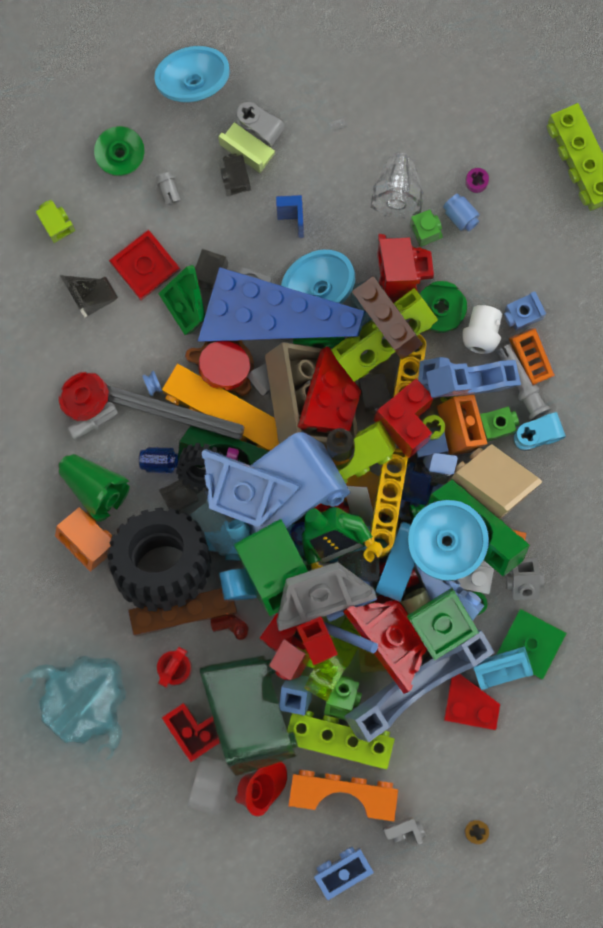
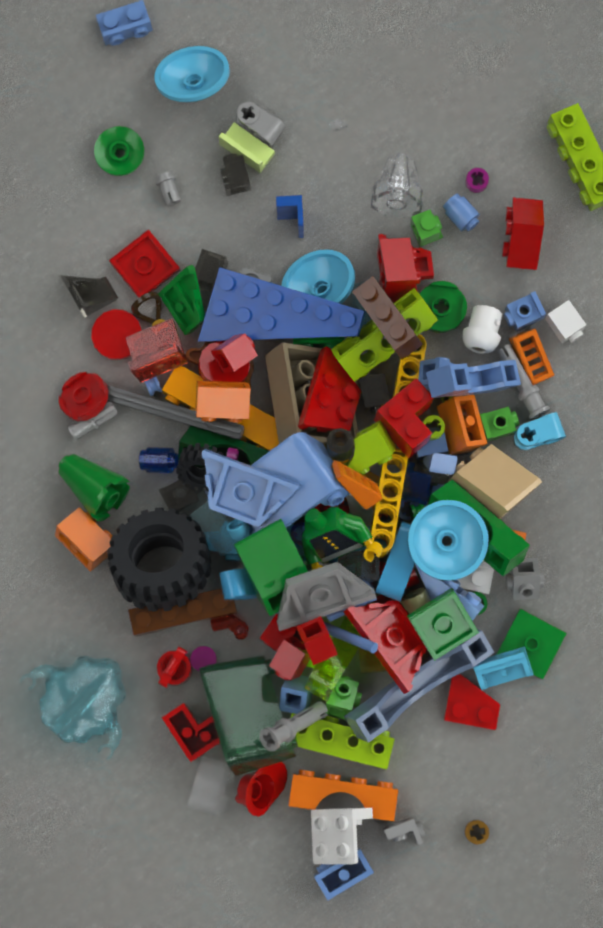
lime brick [35,200,76,243] -> none
light grey tile [247,363,271,396] -> none
none -> red tile [91,309,142,360]
none -> medium blue bracket [96,0,153,46]
none -> clear red bracket [126,319,188,383]
none -> dark brown piece [131,292,169,336]
none -> magenta tile [190,646,217,672]
none -> orange brick [195,381,251,423]
none -> brick [211,333,258,373]
none -> light grey pin [260,701,328,751]
none -> white bracket [311,808,373,864]
none -> orange slope [332,460,382,510]
none -> red brick [502,197,544,270]
none -> white brick [545,300,586,344]

